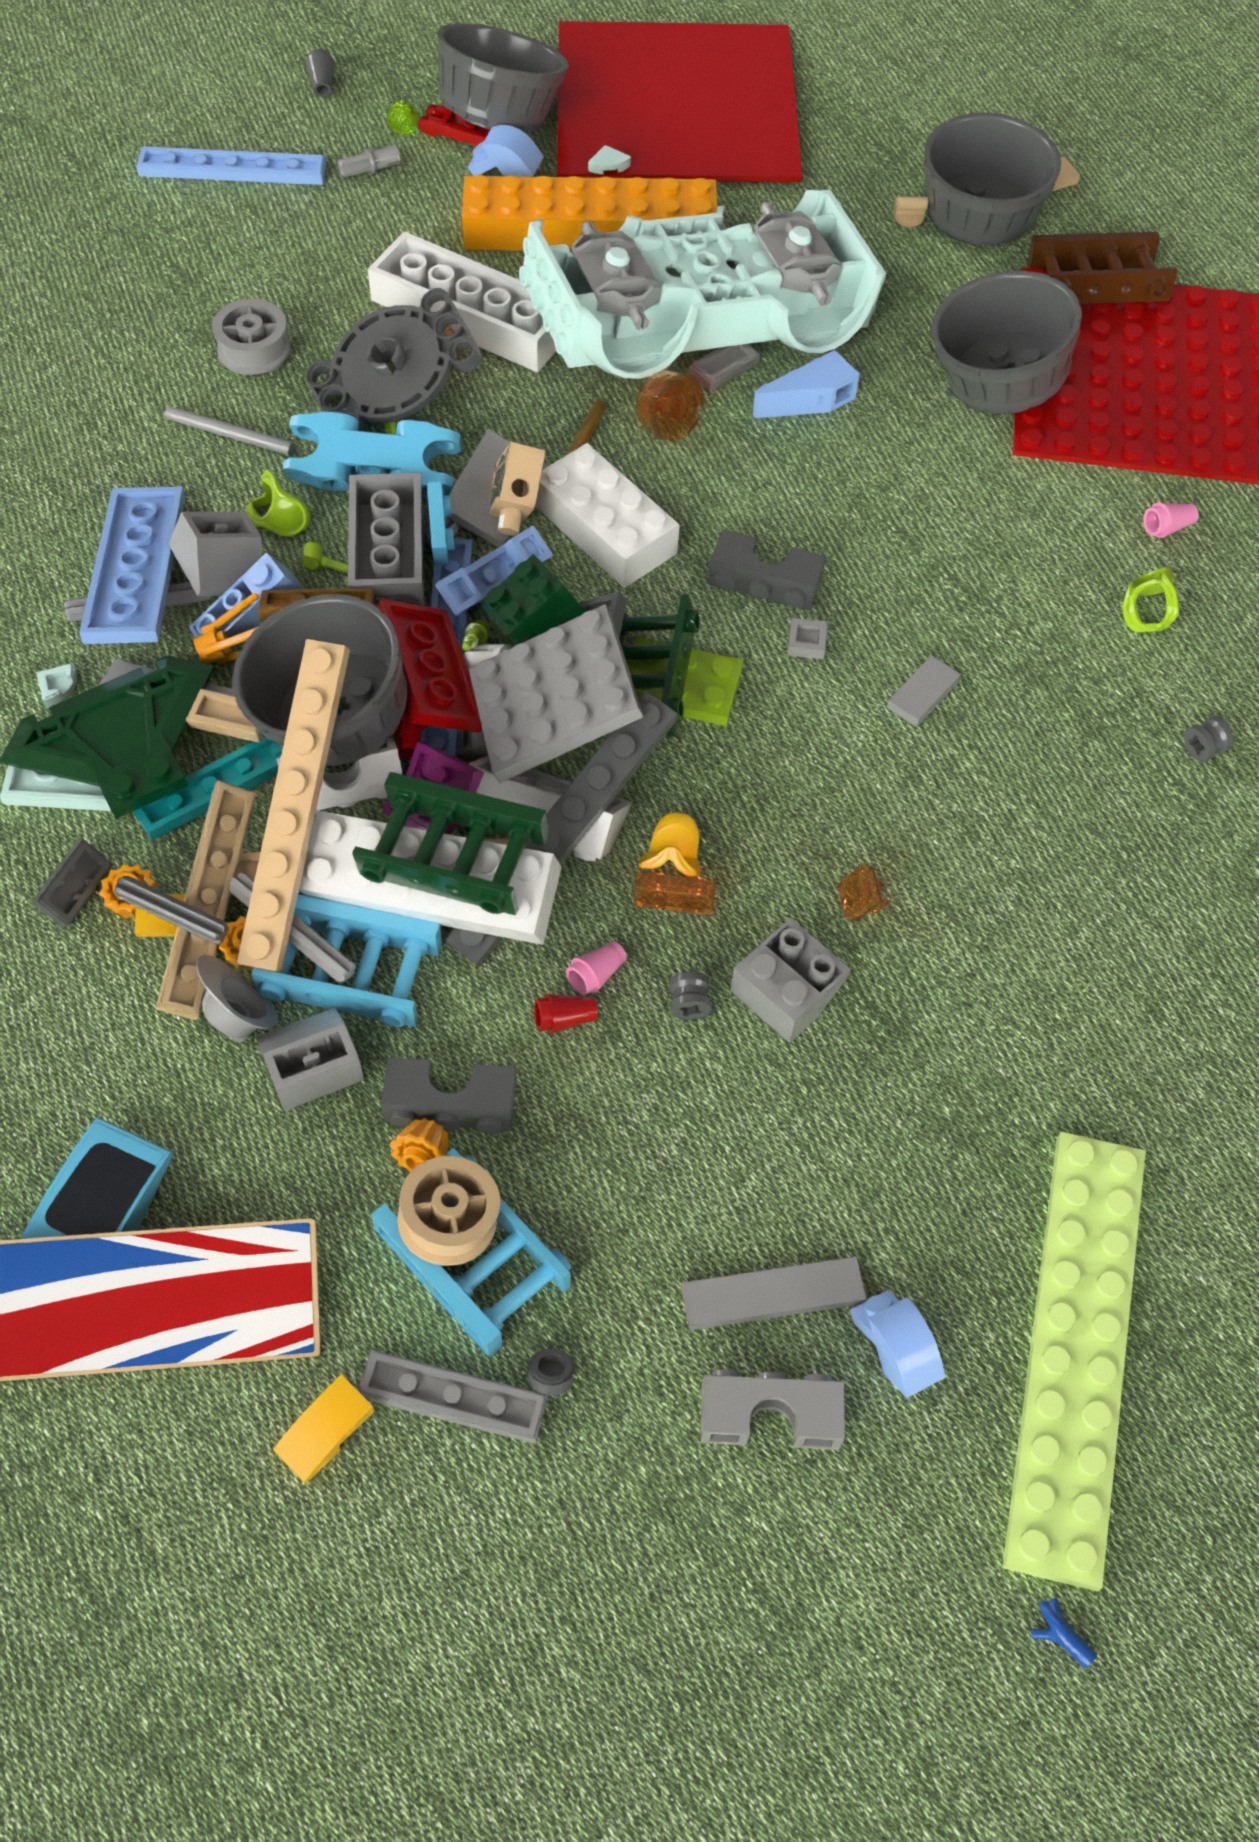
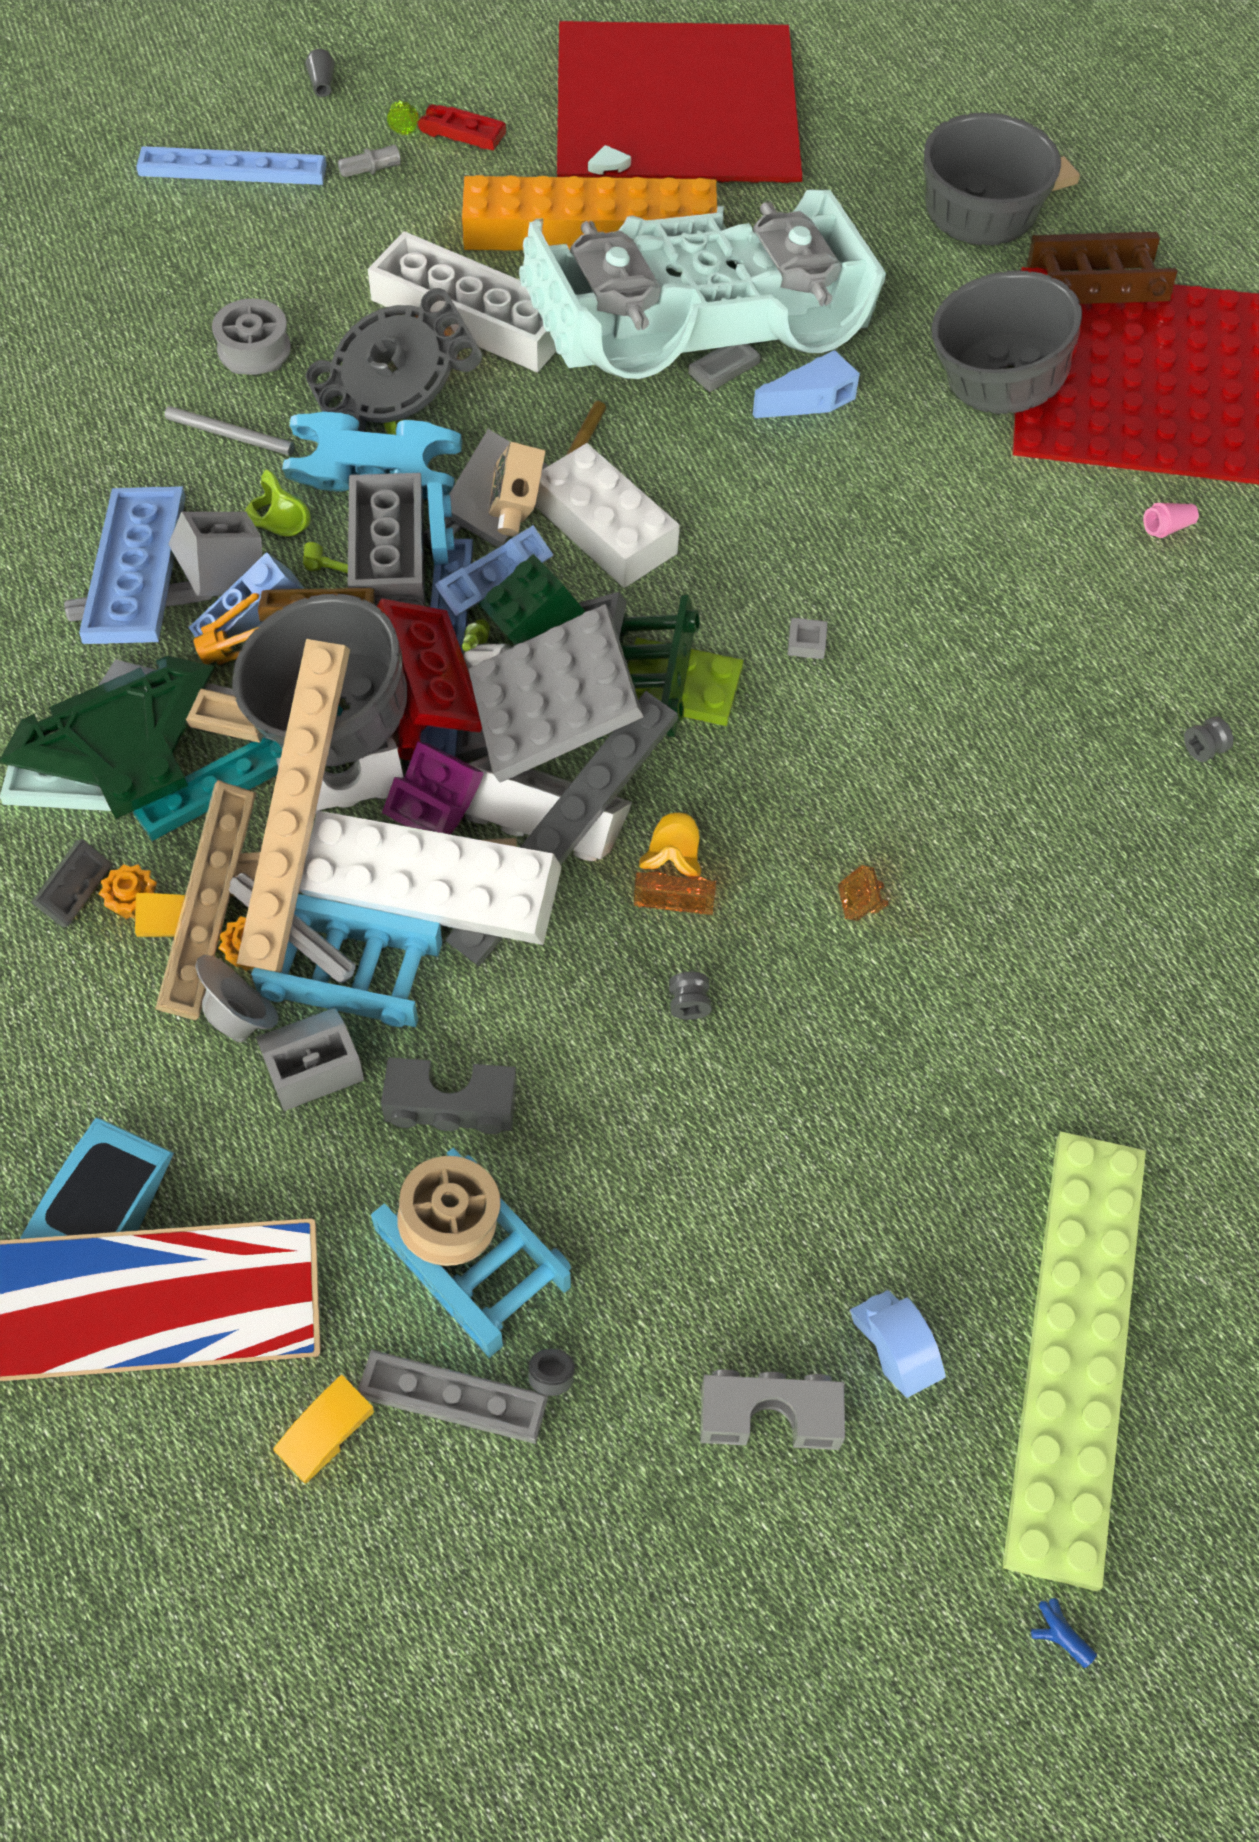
light aqua tile [36,663,77,709] -> none
dark grey axle [114,876,229,944] -> none
dark green fence [352,772,550,916] -> none
light orange piece [390,1118,449,1172] -> none
dark grey piece [437,23,569,131] -> none
light blue brick [467,125,544,177] -> none
red cone [534,993,597,1035] -> none
bright pink cone [566,941,627,995] -> none
clear orange cylinder [635,370,704,442] -> none
light grey tile [681,1256,866,1331] -> none
dark grey arch [708,529,826,611] -> none
light grey slope [730,918,851,1043] -> none
light grey tile [887,655,961,727] -> none
tan plate [894,196,928,228] -> none
lime piece [1123,567,1179,632] -> none

